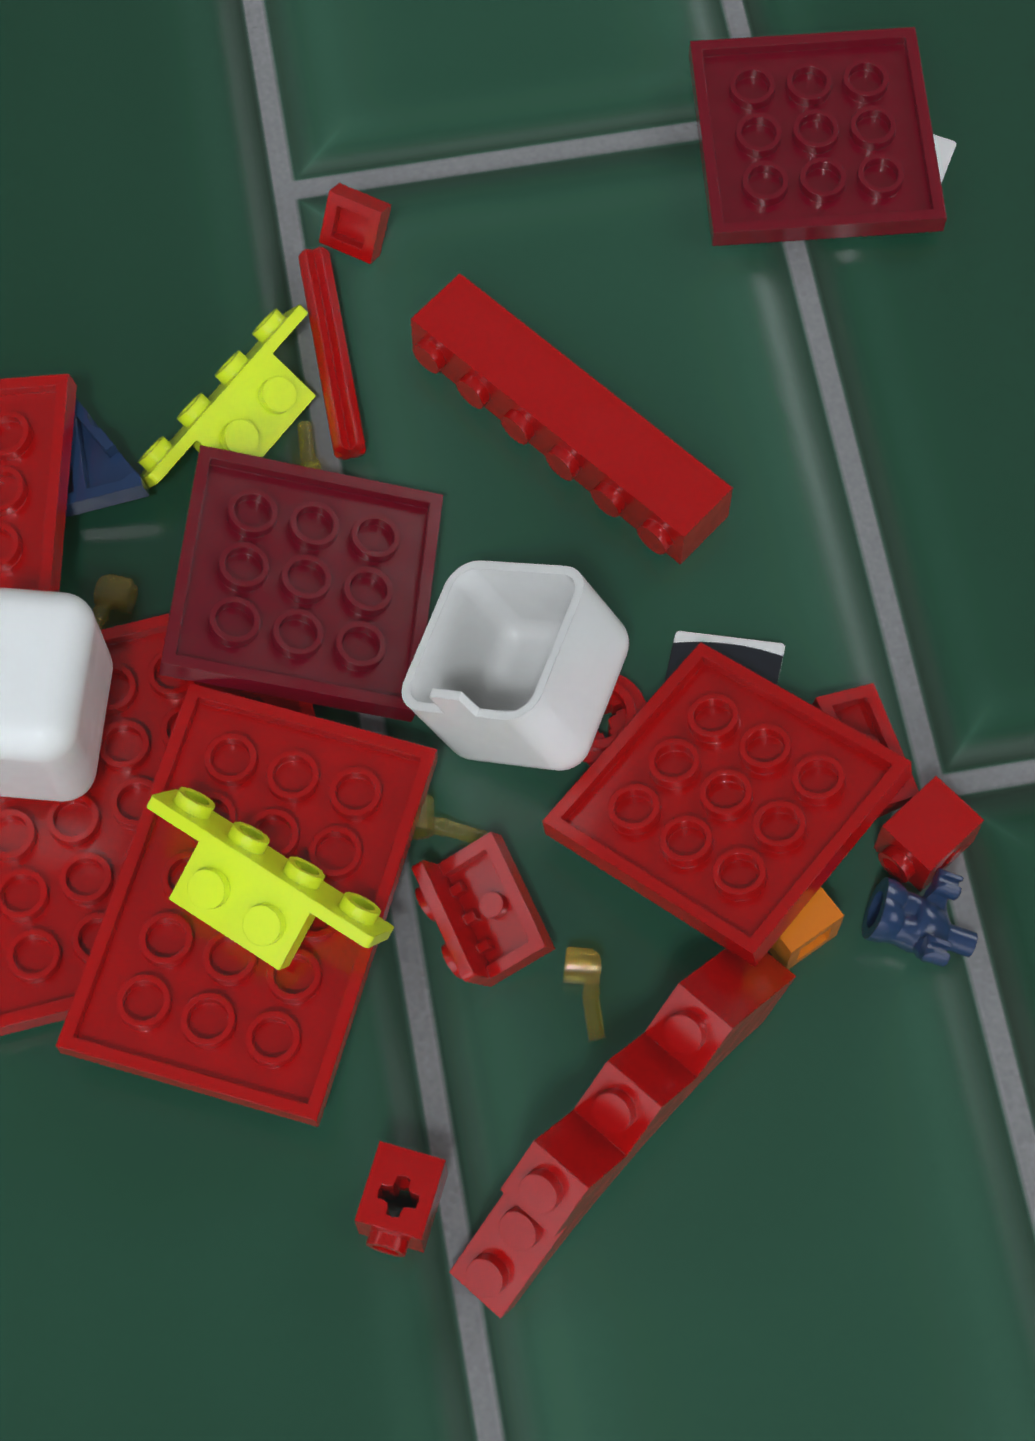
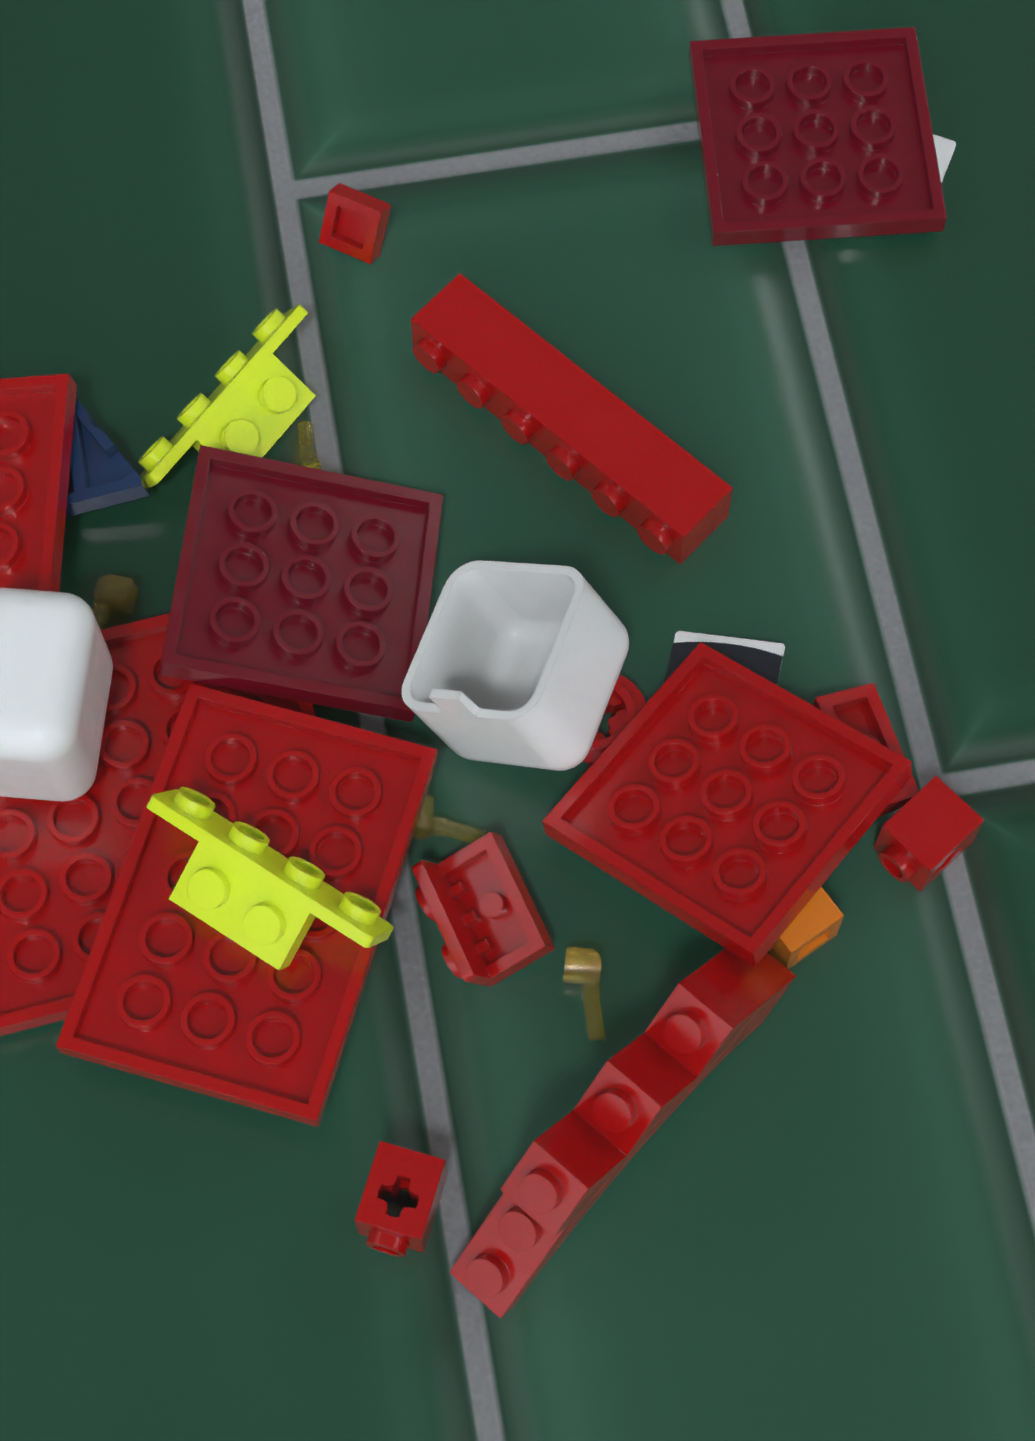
red axle [298,246,366,460] -> none
dark blue piece [862,868,978,967] -> none

